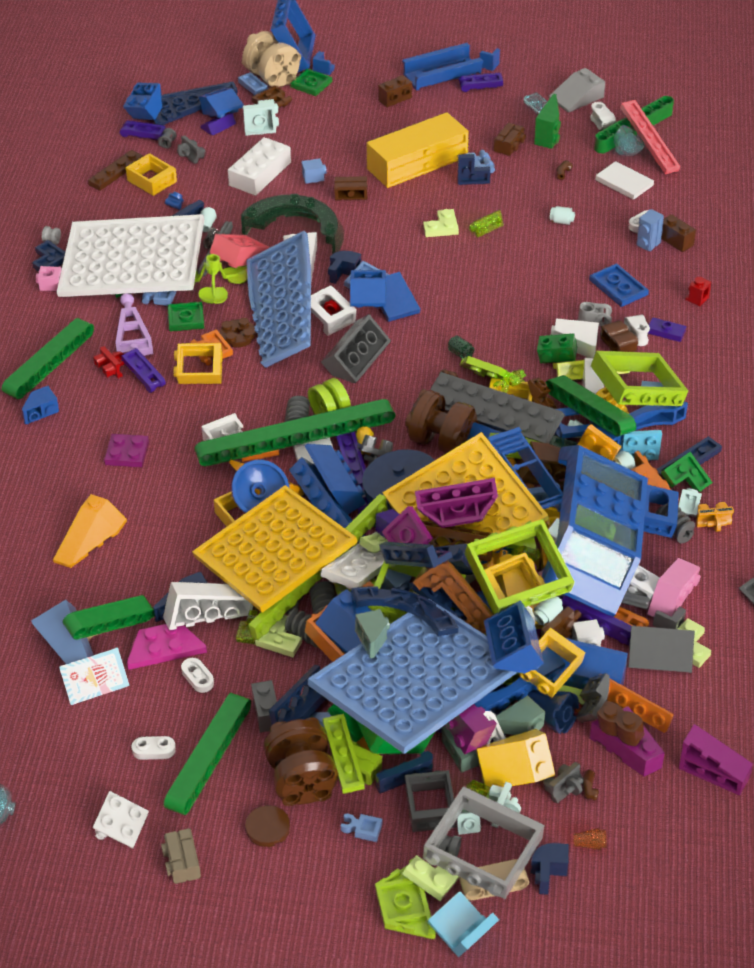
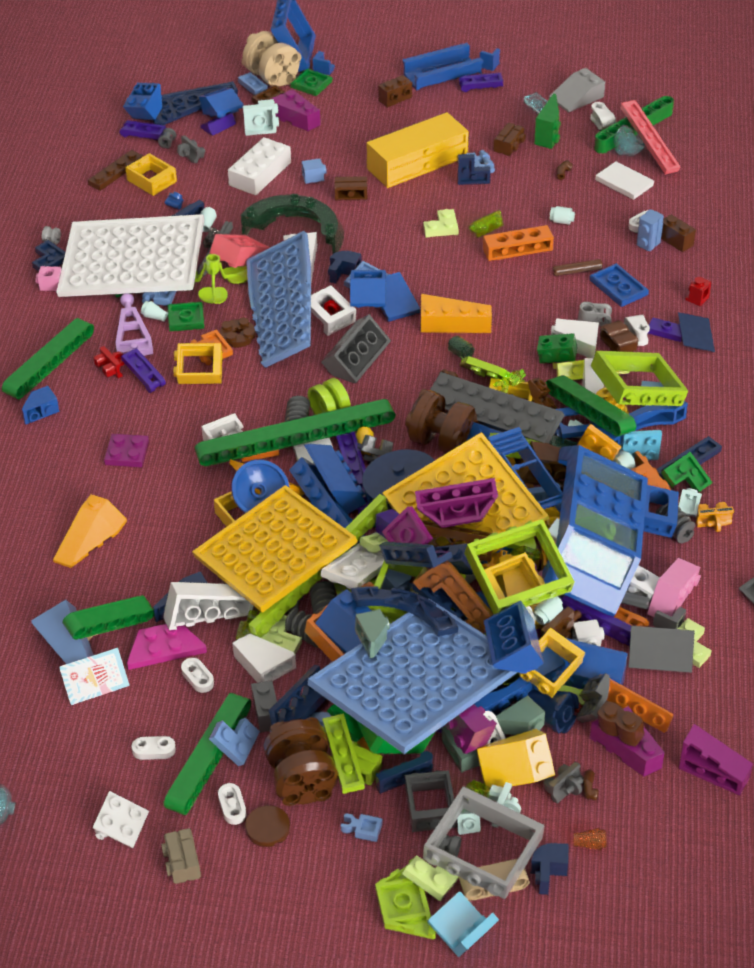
none -> light aqua cone [141,301,168,322]
none -> medium blue plate [209,718,260,766]
none -> white plate [218,783,246,825]
none -> white slope [233,634,296,683]
none -> magenta wedge [269,89,320,131]
none -> light orange wedge [421,294,492,333]
none -> orange brick [483,225,554,261]
none -> reddish brown axle [553,259,602,276]
none -> dark blue sticker [678,312,715,352]

